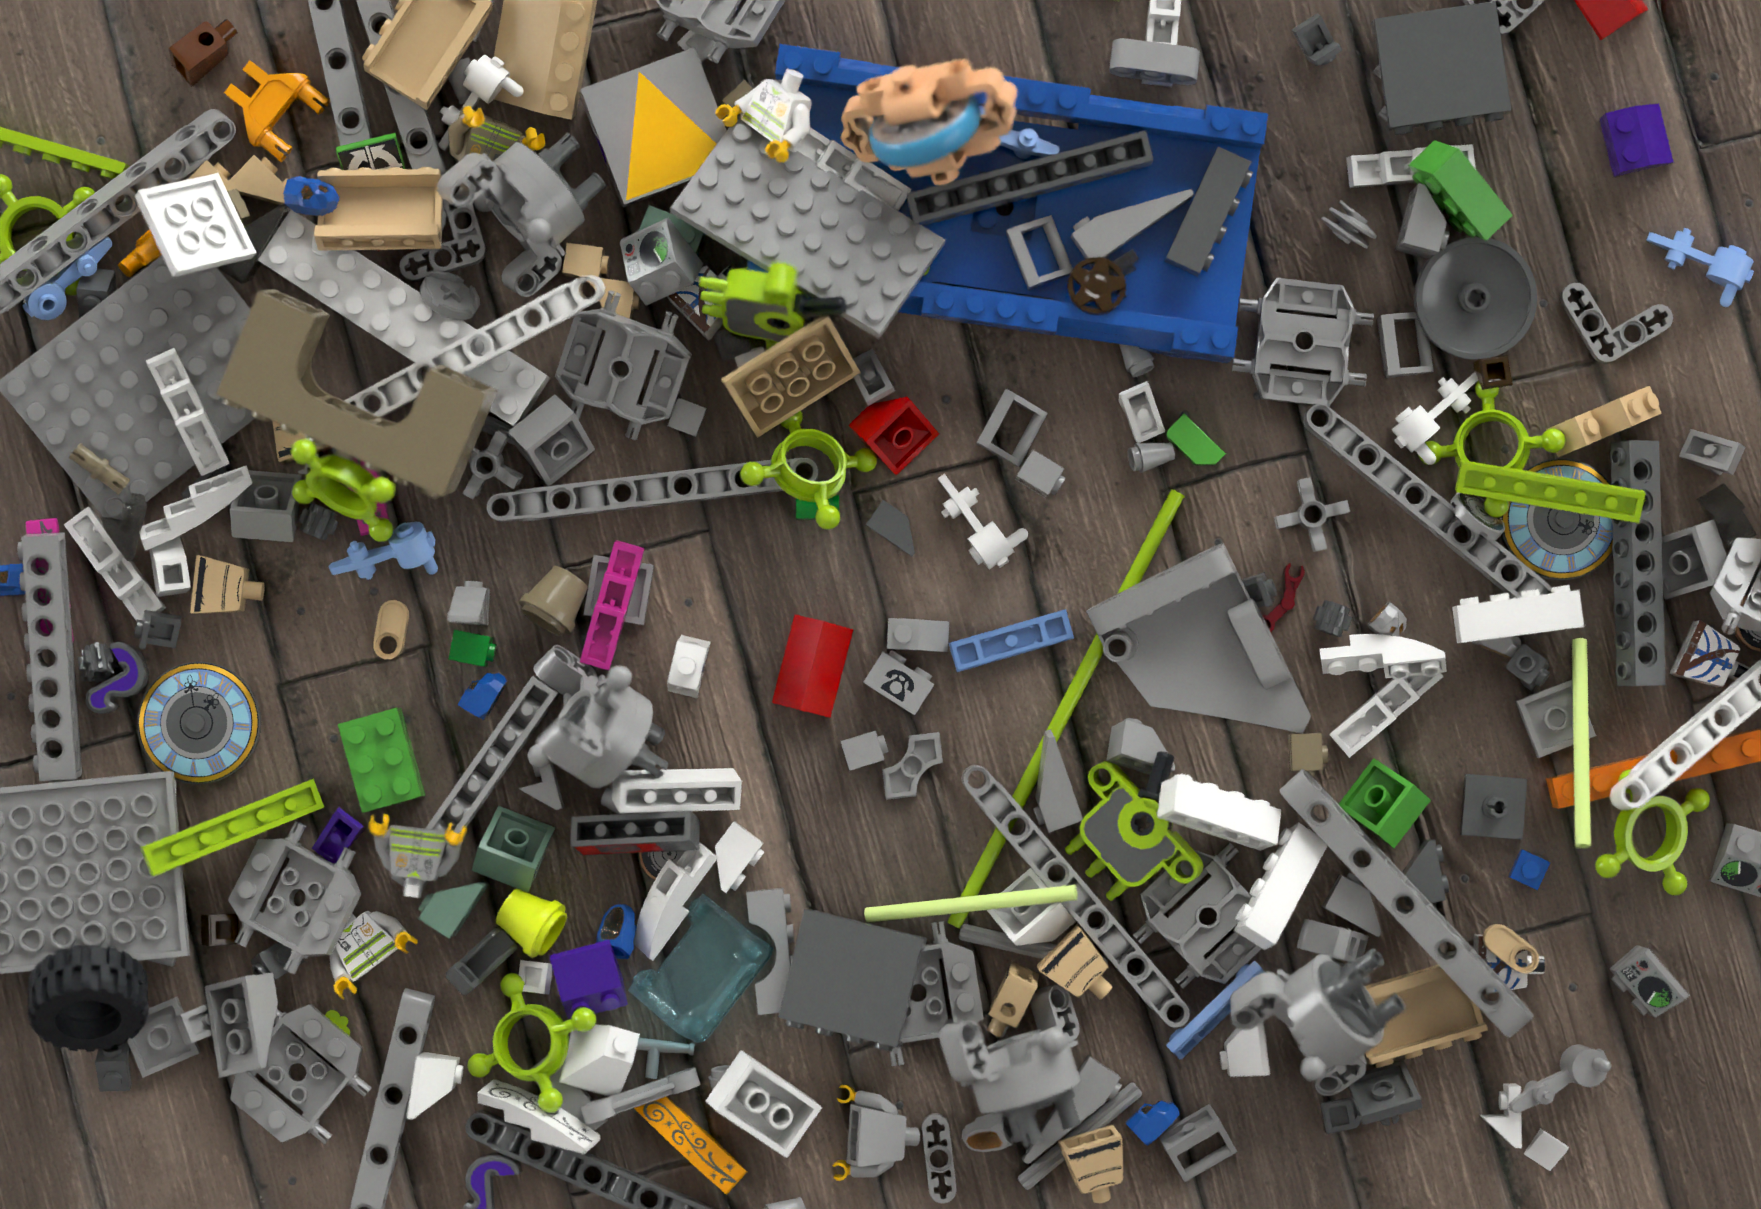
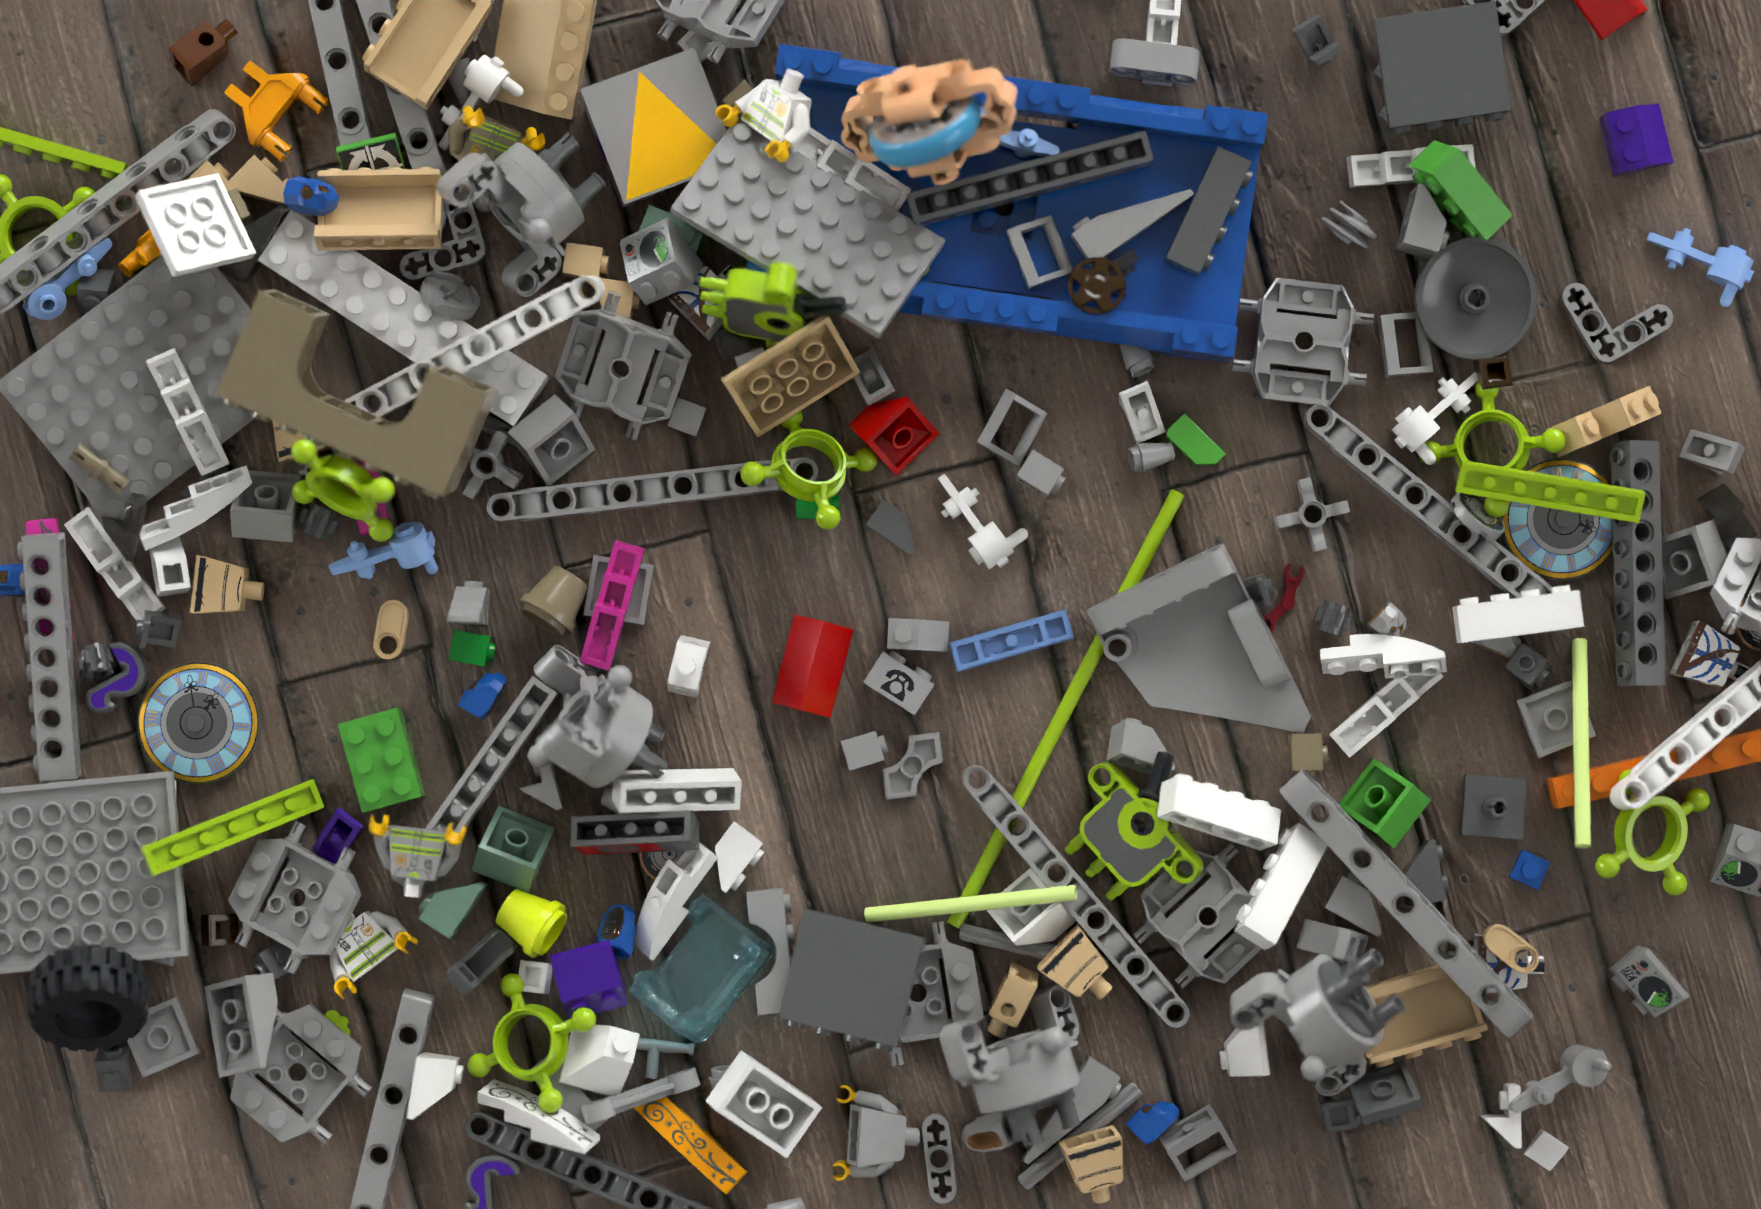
light grey slope [174,1004,212,1046] -> none
light grey slope [1033,729,1083,832] -> none
medium blue plate [1166,960,1265,1060] -> none

